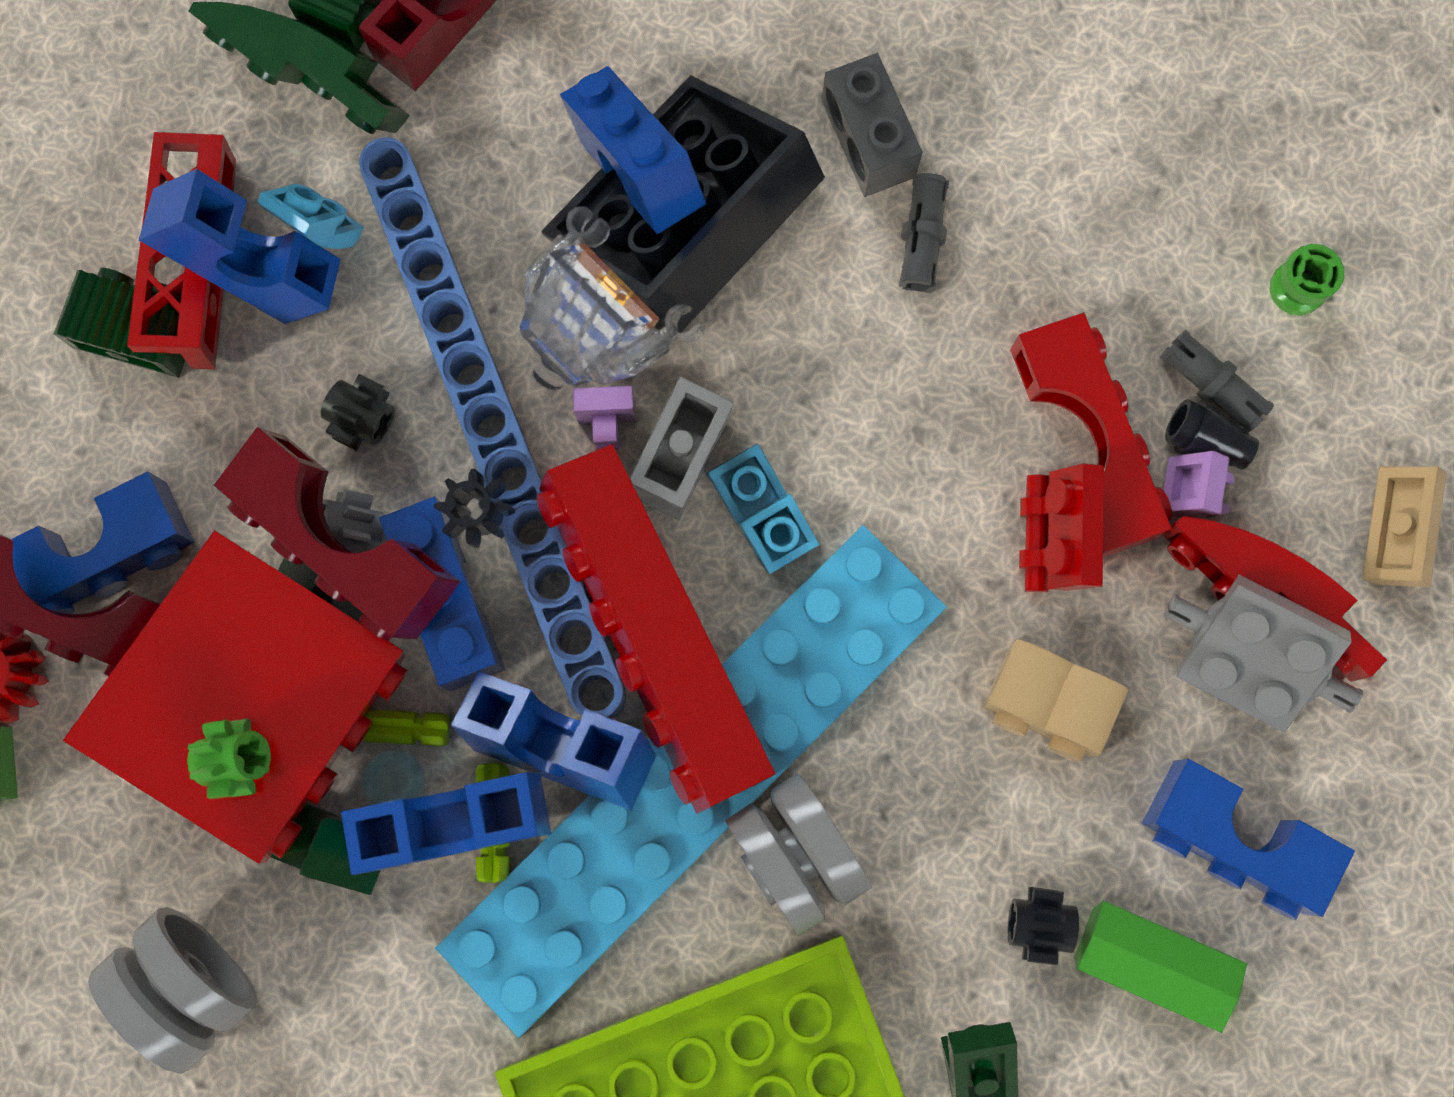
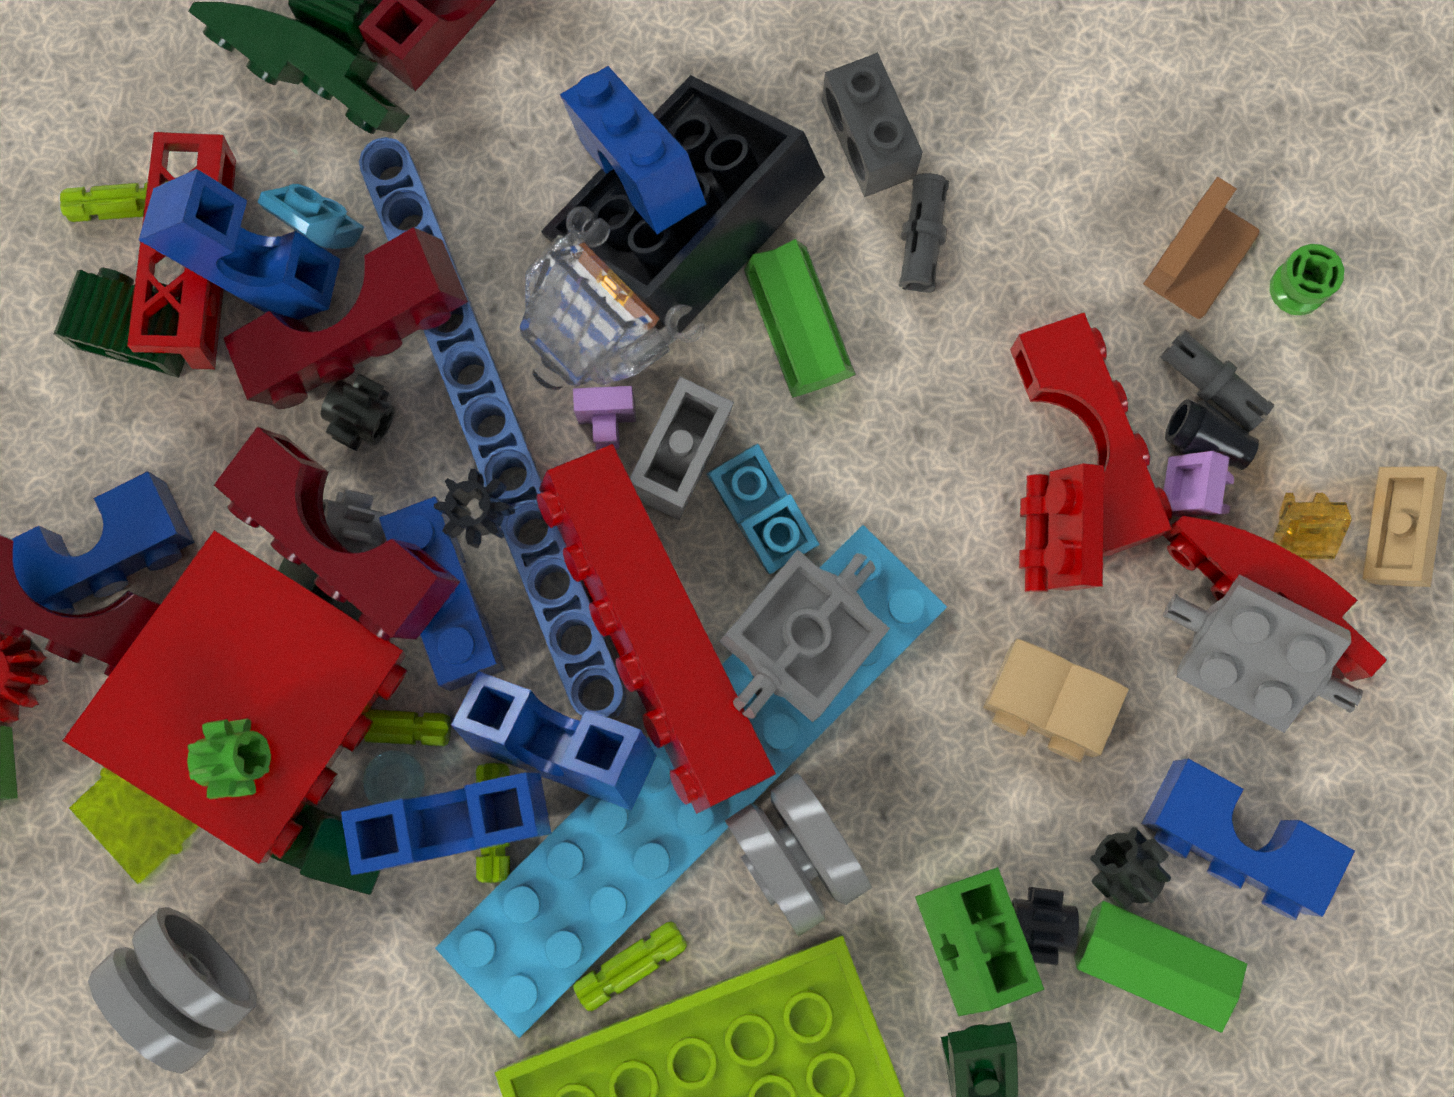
none -> lime axle [60,182,166,222]
none -> clear neon green piece [69,767,199,884]
none -> dark red arch [223,227,468,409]
none -> lime axle [573,921,687,1011]
none -> light grey plate [719,550,890,722]
none -> bright green piece [744,239,856,398]
none -> bright green brick [915,867,1045,1017]
none -> pearl dark grey gear [1090,827,1171,910]
none -> medium nougat panel [1143,176,1259,319]
none -> clear yellow tile [1273,493,1352,559]

